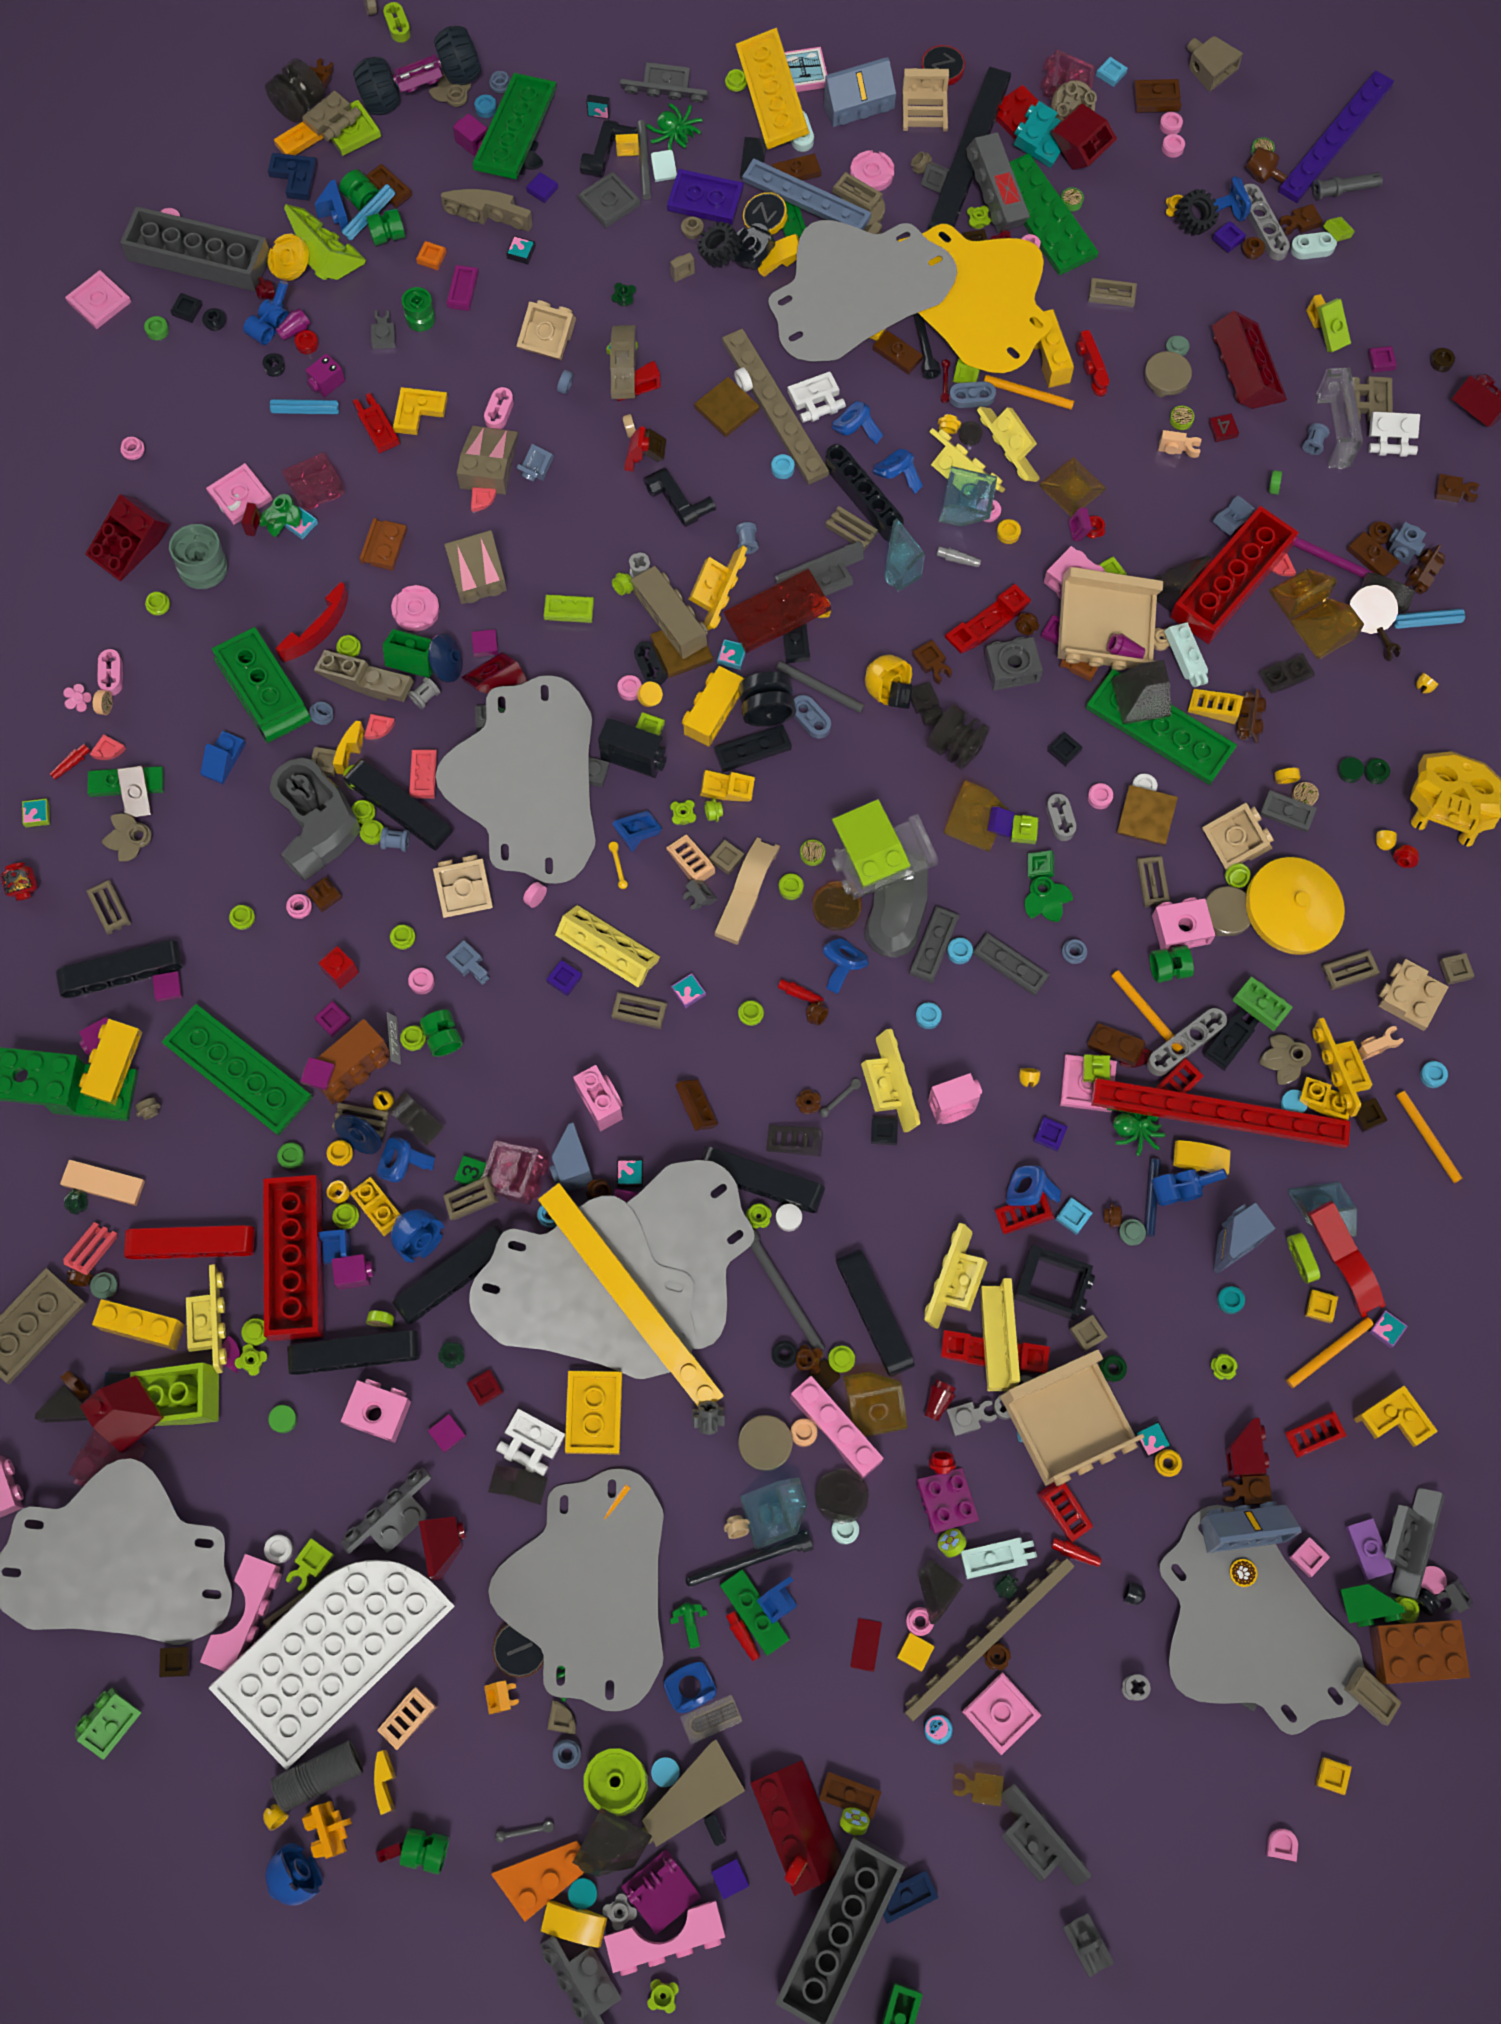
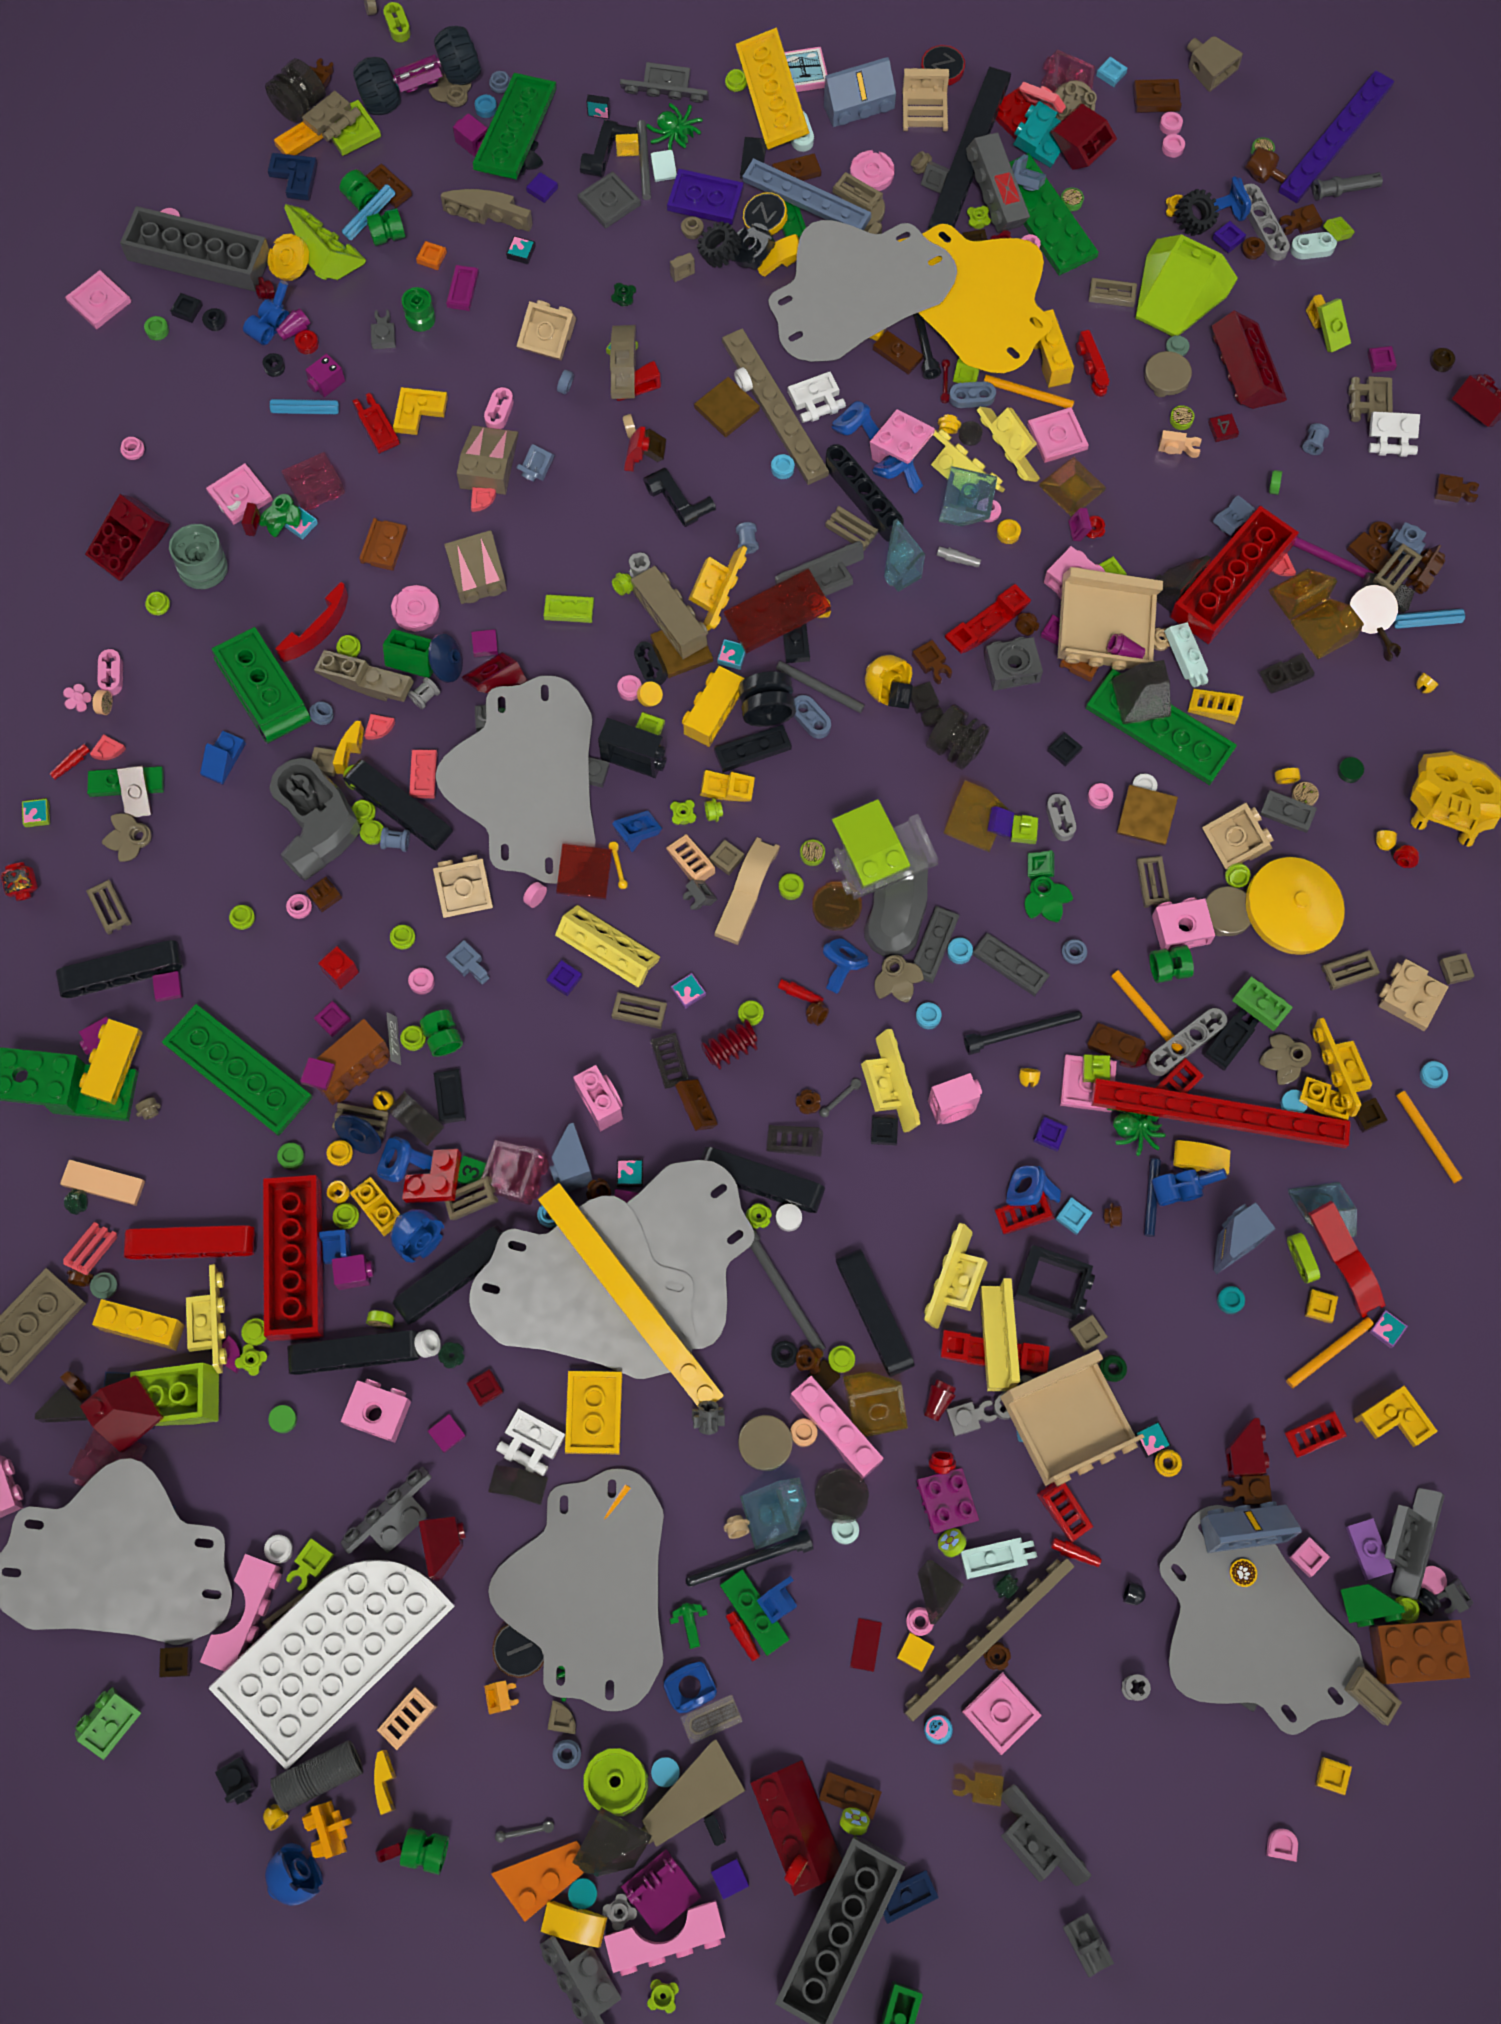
blue slope [315,180,348,232] -> none
sand green plate [1119,1219,1146,1246] -> none
lime plate [1211,1354,1238,1380] -> none
reddish brown hinge [1237,688,1266,743] -> none
clear panel [1316,368,1363,469] -> none
light nougat plate [1358,1026,1404,1061] -> none
dark green tile [1364,759,1391,784] -> none
none -> black bracket [215,1757,258,1805]
none -> red plate [402,1149,461,1203]
none -> white tile [414,1329,440,1358]
none -> black tile [433,1069,466,1124]
none -> clear red plate [556,844,612,900]
none -> clear smoke slope [650,1033,689,1089]
none -> dark red piece [701,1019,758,1070]
none -> bright pink bracket [870,409,935,464]
none -> dark tan plate [875,955,924,1003]
none -> black piece [963,1011,1082,1055]
none -> sand blue bracket [1012,154,1046,191]
none -> coral plate [1019,82,1066,113]
none -> bright pink tile [1027,407,1089,463]
none -> lime wedge [1135,234,1238,336]
none -> dark tan tile [1373,543,1422,594]

